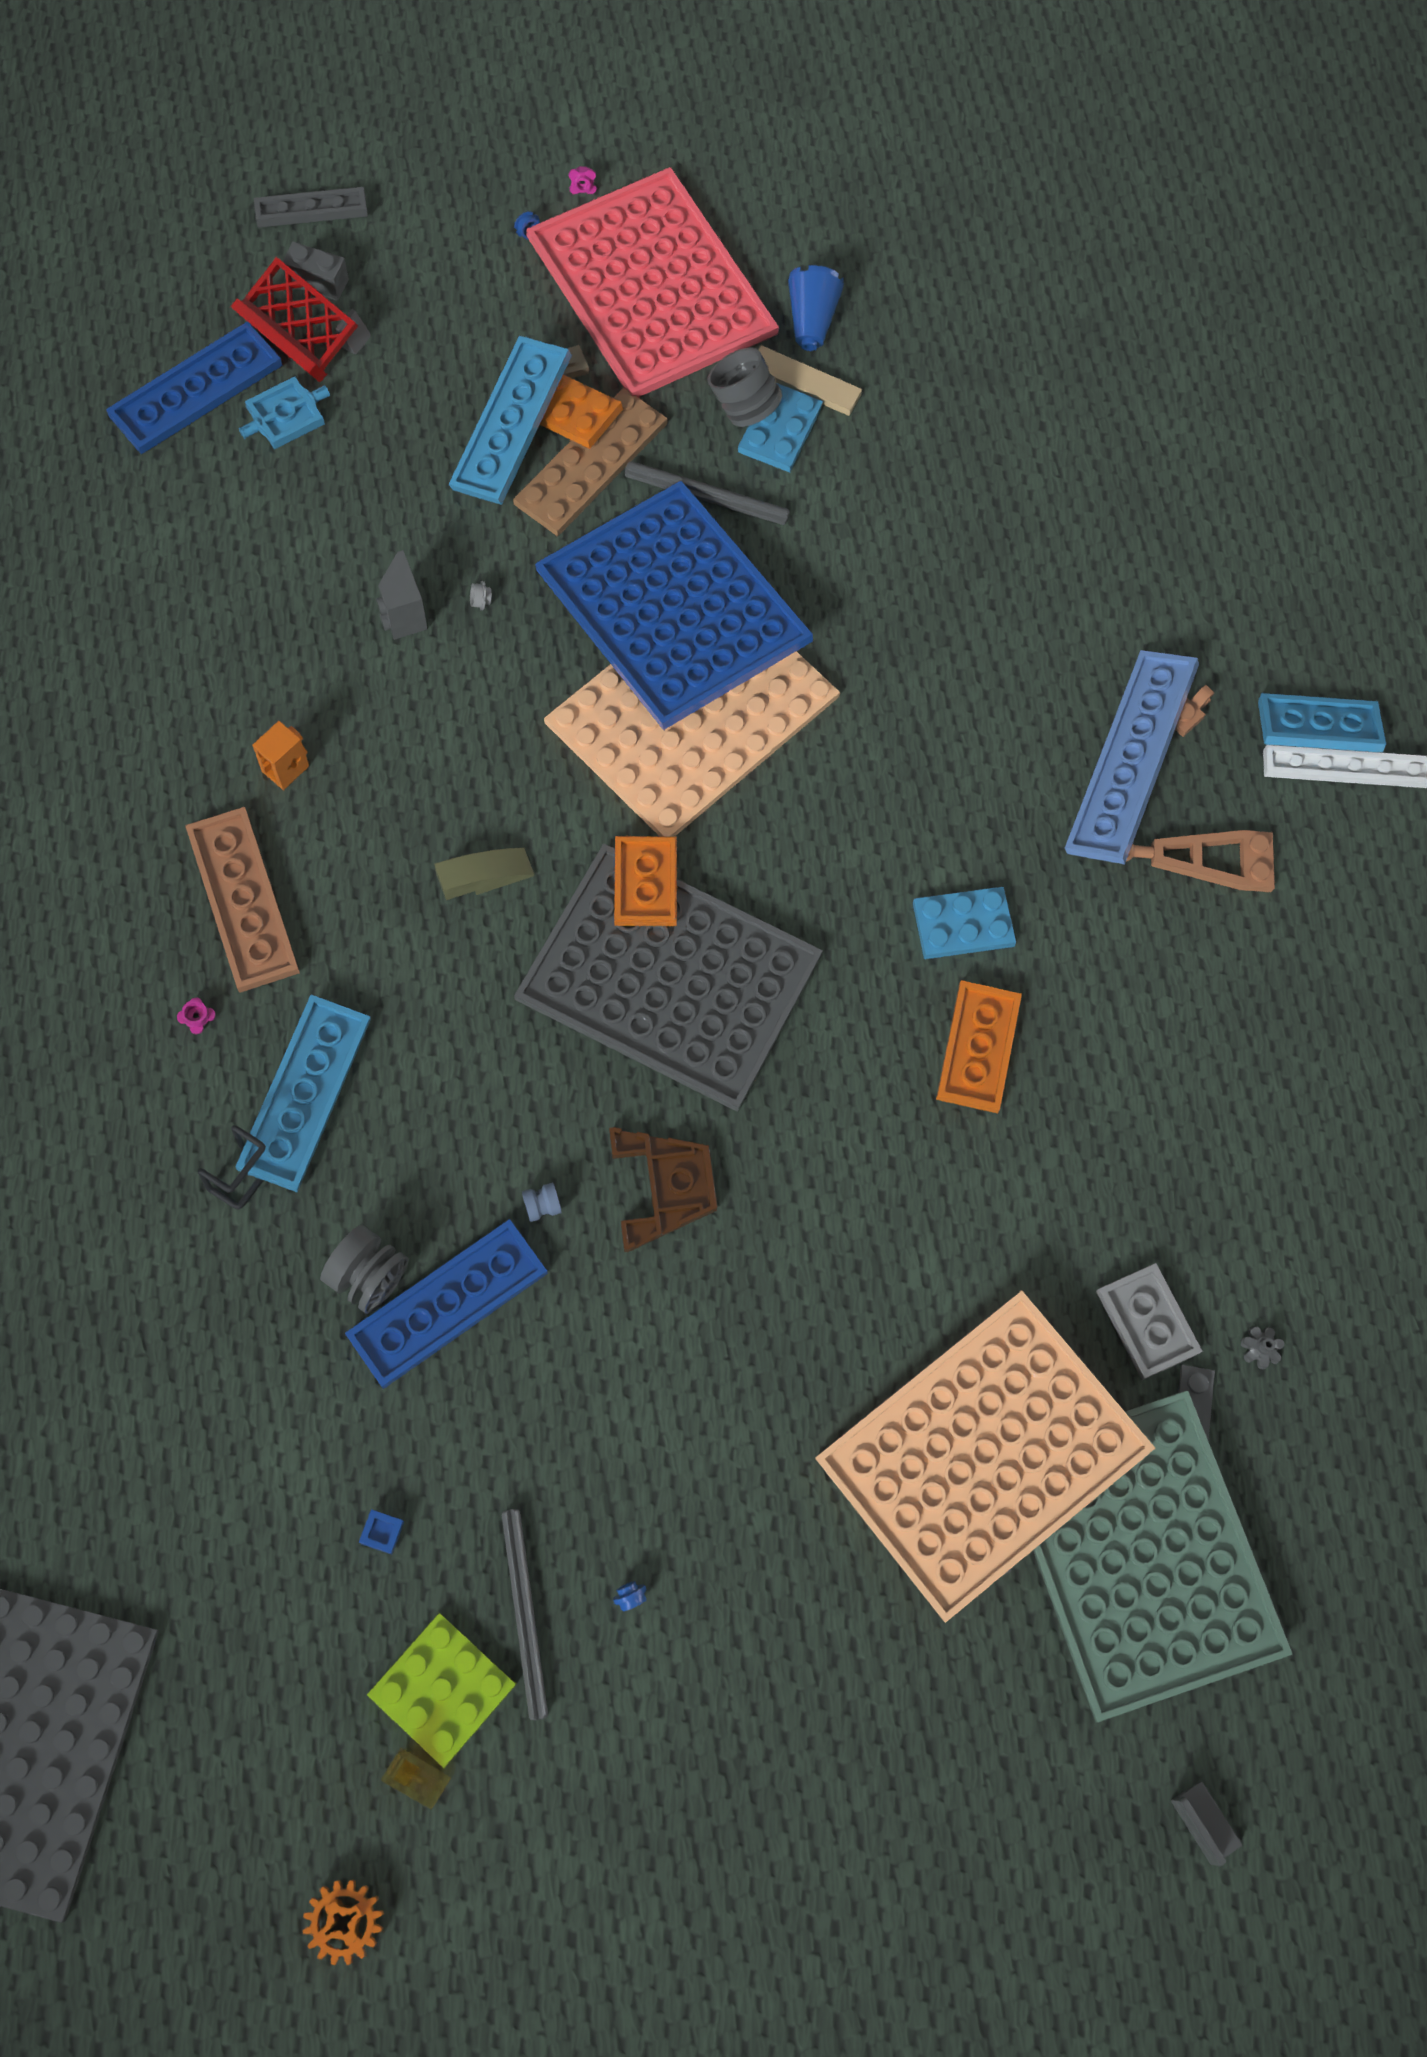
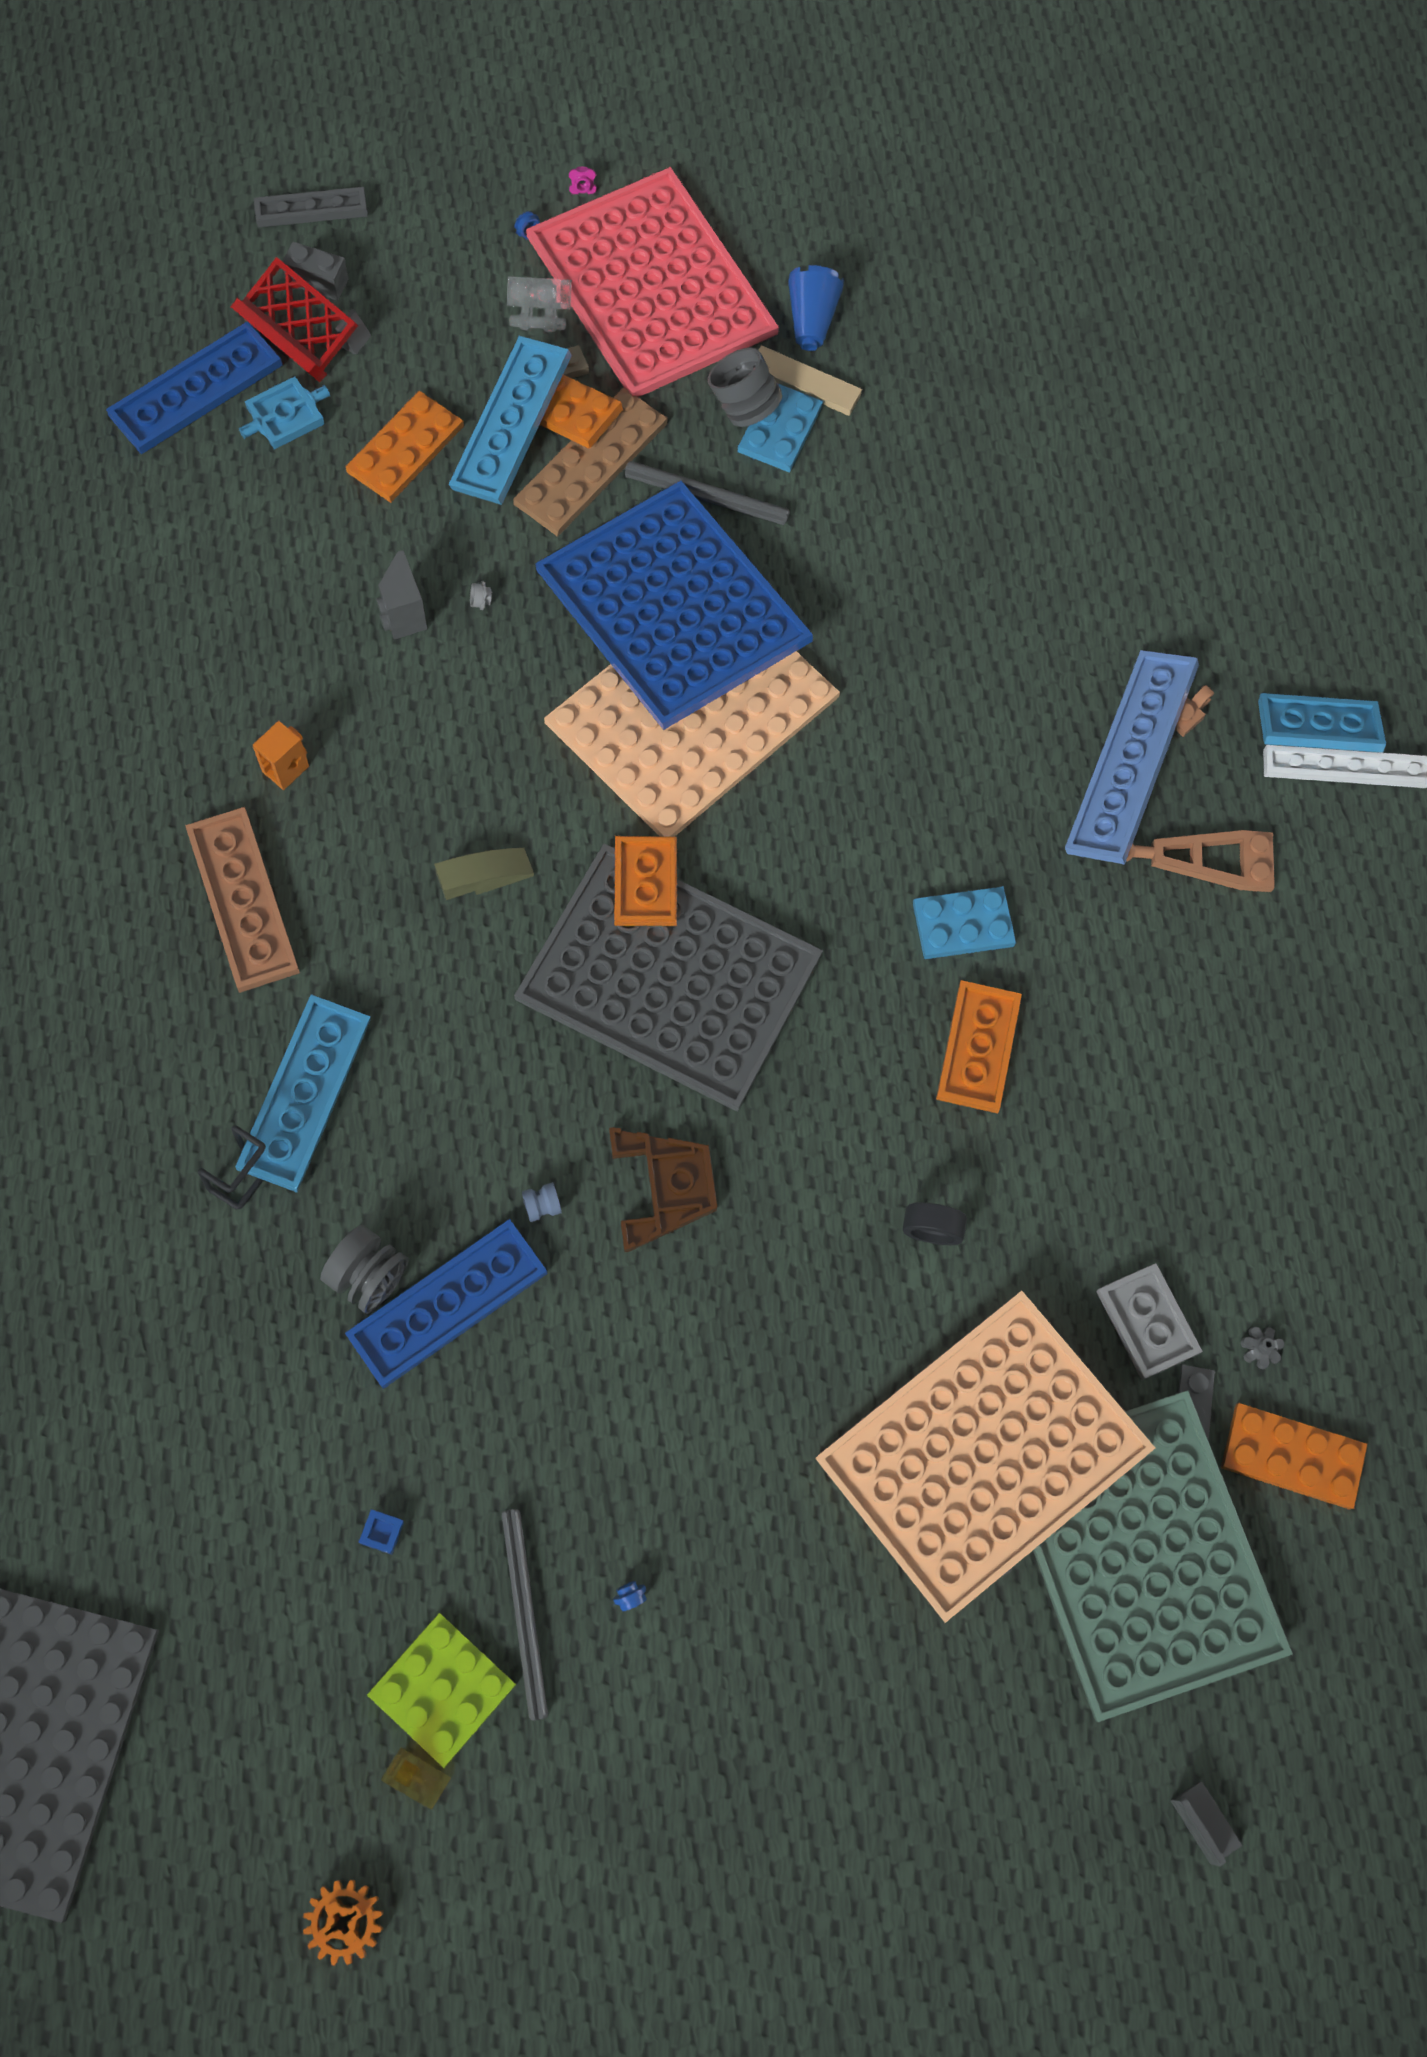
dark pink plate [177,998,216,1034] -> none
none -> orange plate [345,391,464,503]
none -> clear brick [507,276,571,332]
none -> black tyre [902,1202,967,1246]
none -> orange plate [1221,1403,1367,1510]

